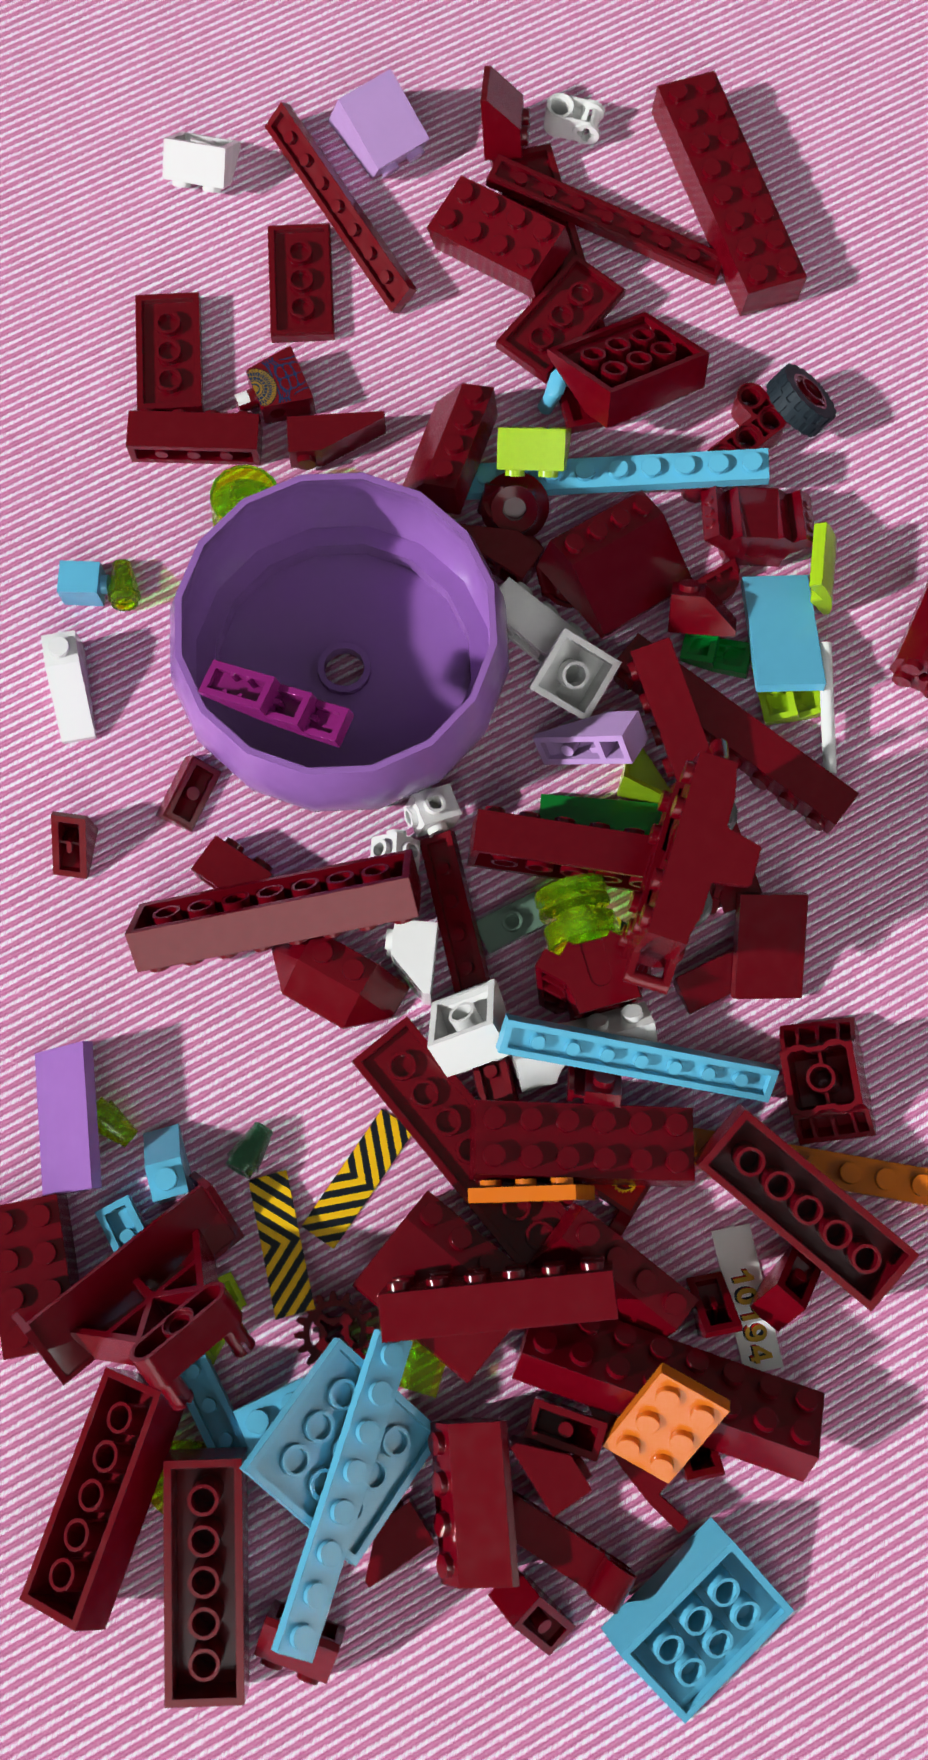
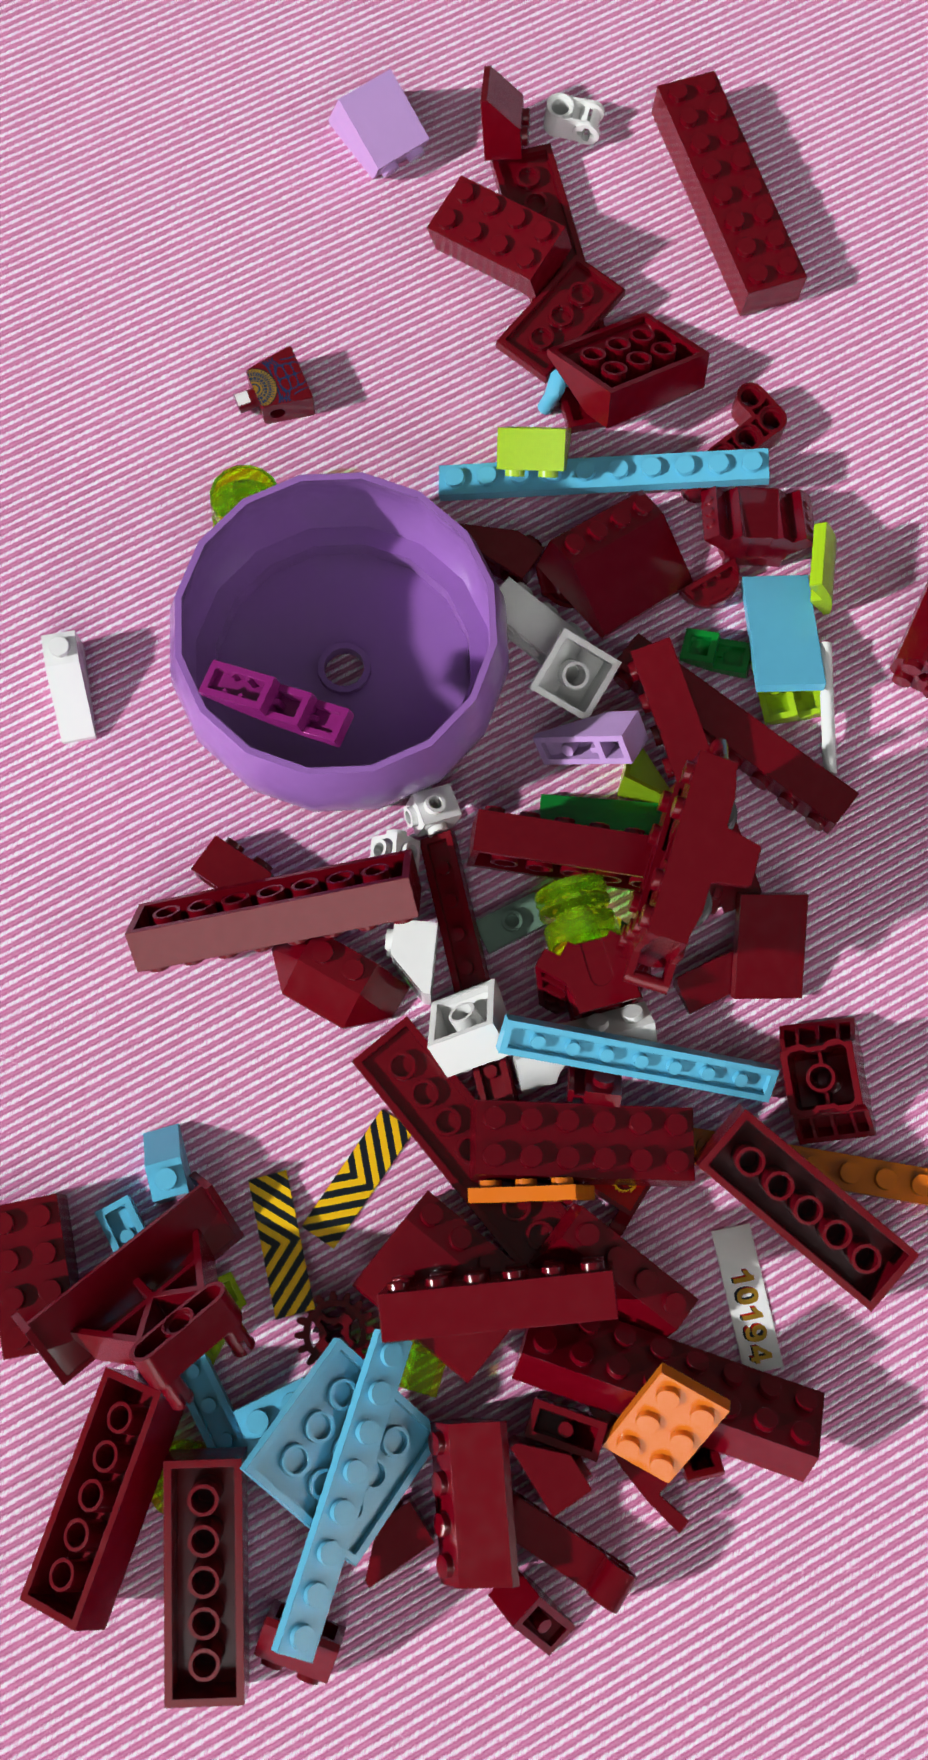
medium lavender tile [35,1041,102,1196] -> none
dark red slope [51,811,98,879] -> none
medium azure brick [57,560,111,606] -> none
clear neon green cone [96,1097,139,1148] -> none
clear neon green cone [107,559,141,611] -> none
dark red brick [126,408,263,465] -> none
dark red plate [135,292,204,412] -> none
dark red slope [156,755,222,832] -> none
white slope [162,131,241,193] -> none
clear green cone [225,1122,273,1179] -> none
dark red plate [265,102,417,313] -> none
dark red tile [268,223,335,343] -> none
dark red slope [287,411,386,470] -> none
dark red slope [403,383,498,515] -> none
dark red piece [477,473,549,536] -> none
dark red tile [485,154,722,286] -> none
medium azure slope [601,1517,794,1724] -> none
dark red slope [668,579,736,638] -> none
dark red slope [686,1271,743,1338] -> none
dark red slope [749,1245,822,1332] -> none
black wheel [766,363,836,437] -> none

